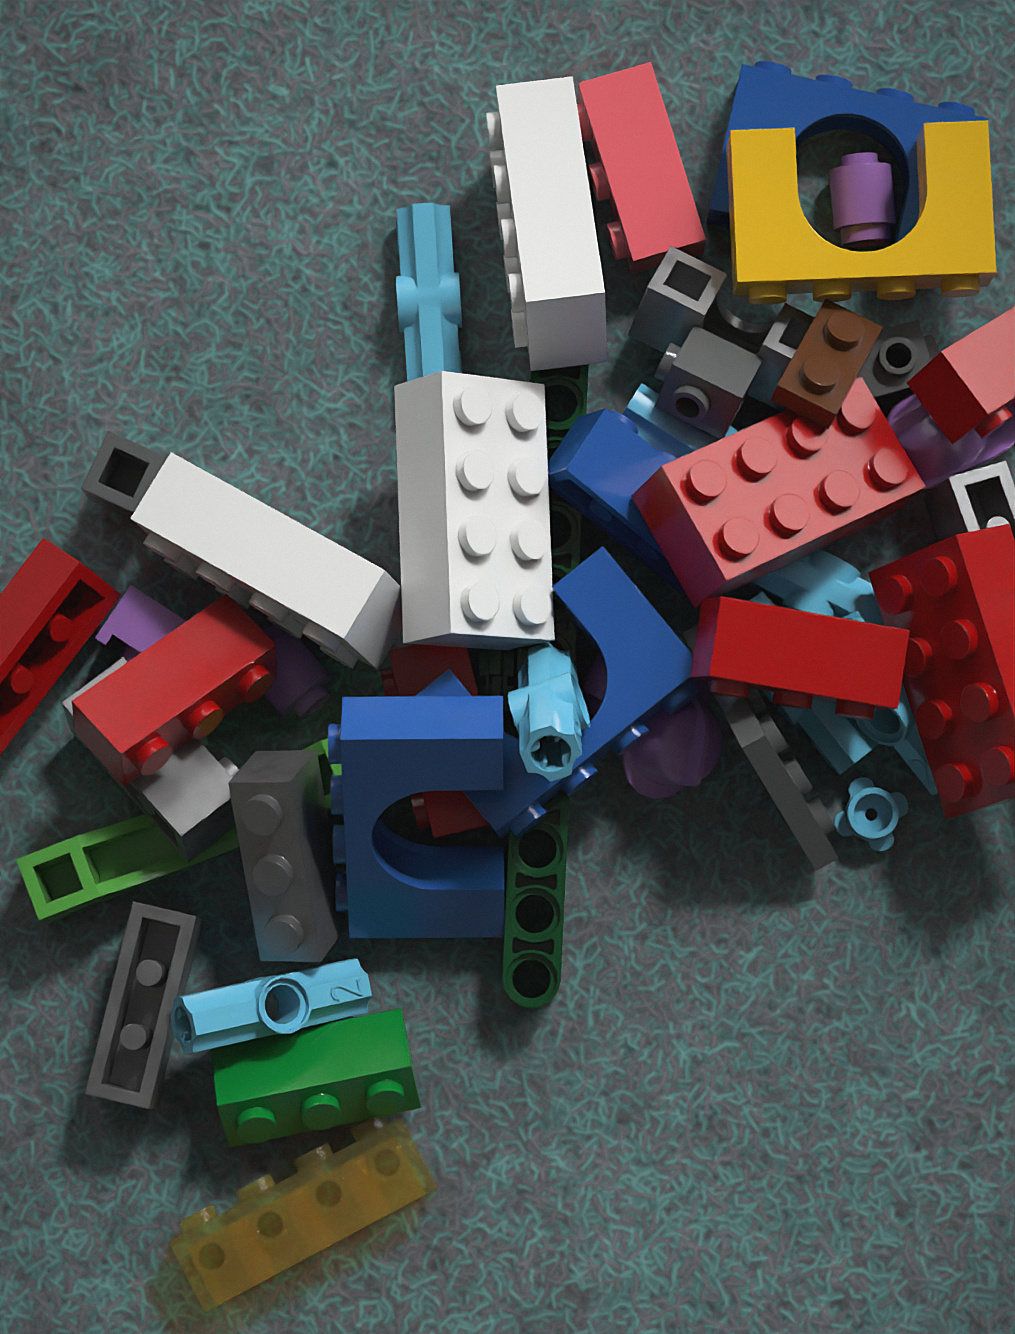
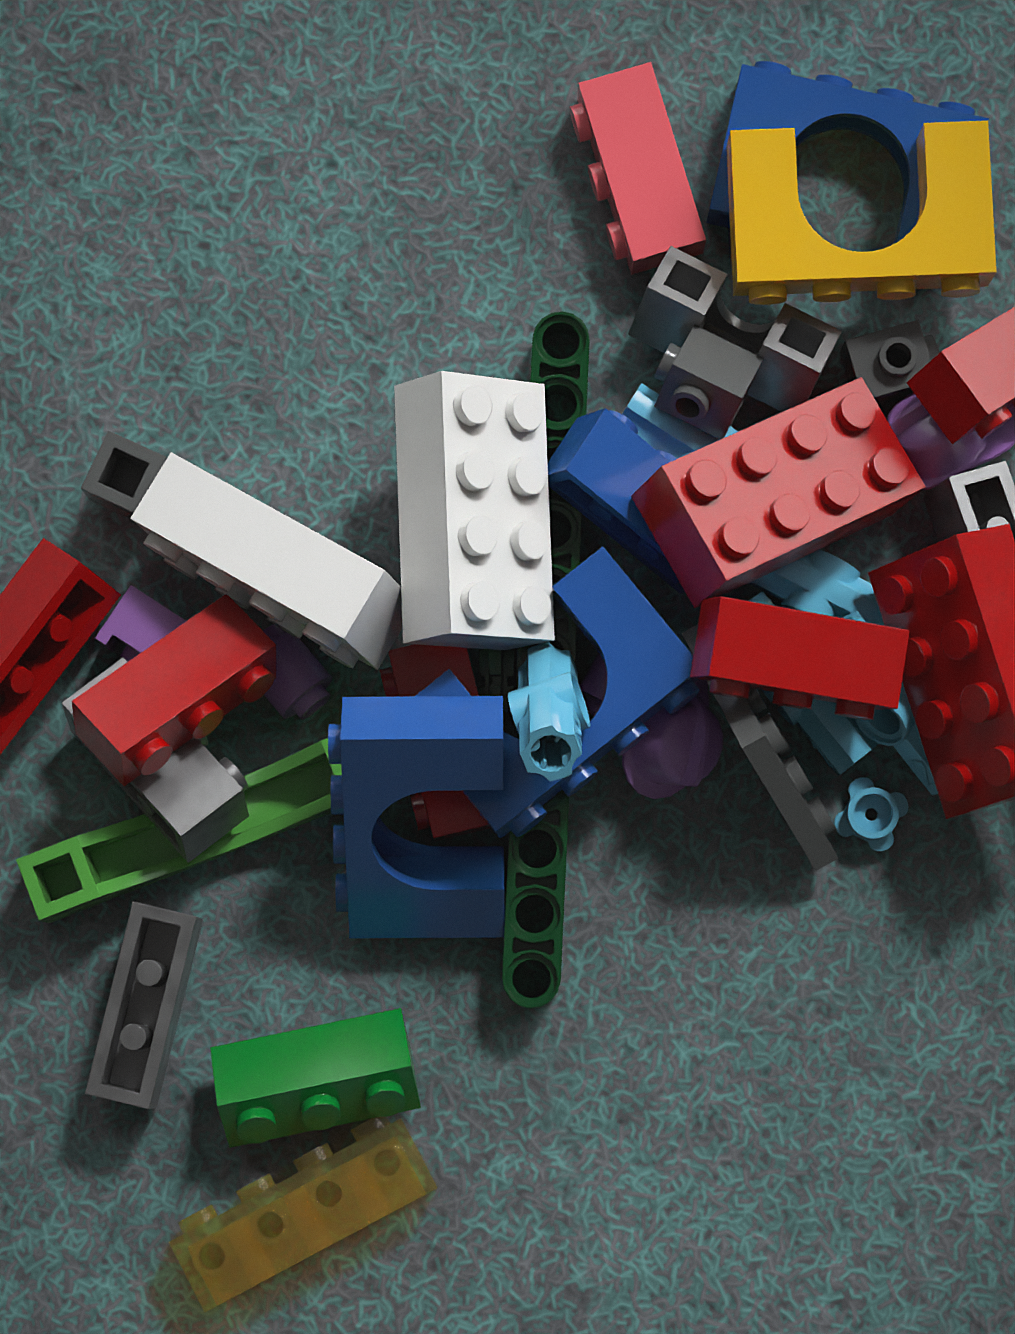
medium azure piece [170,958,372,1054] -> none
flat silver brick [228,750,346,962] -> none
medium azure piece [396,203,463,382] -> none
white brick [486,76,607,371] -> none
reddish brown plate [771,299,883,430] -> none
medium lavender brick [829,152,897,248] -> none

